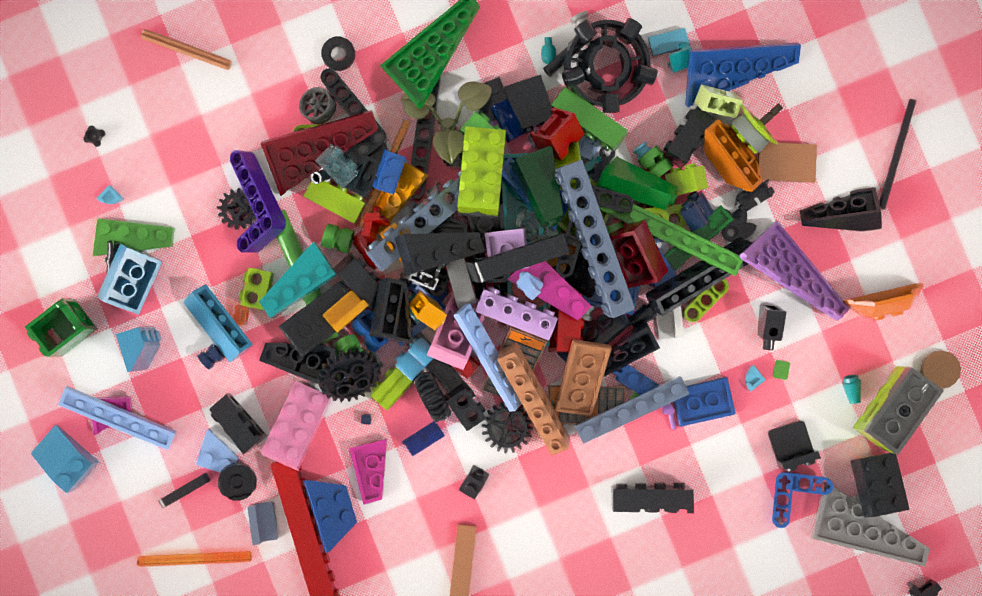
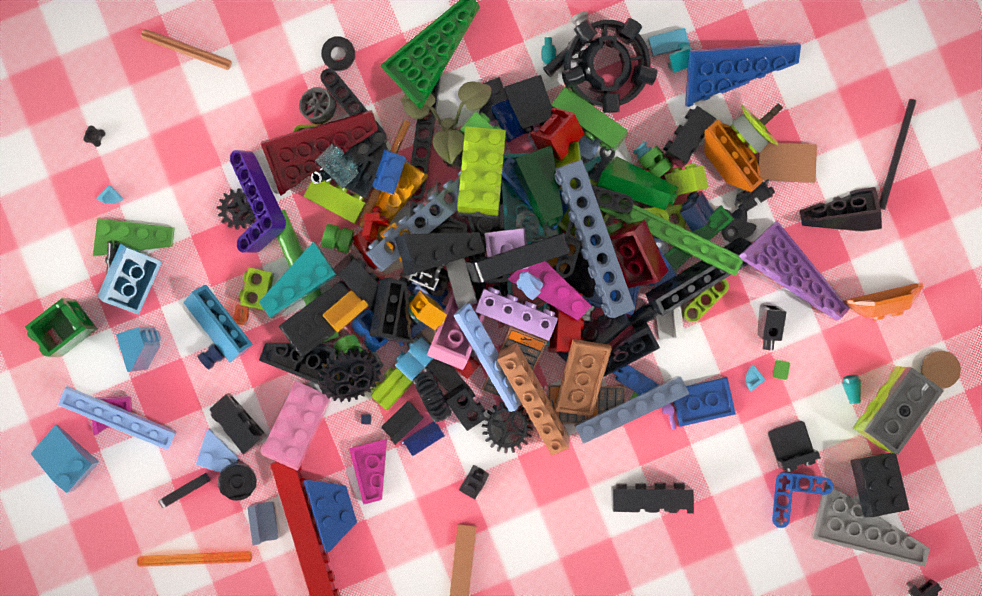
yellowish green brick [694,84,743,118] -> none
none -> black panel [382,401,424,445]

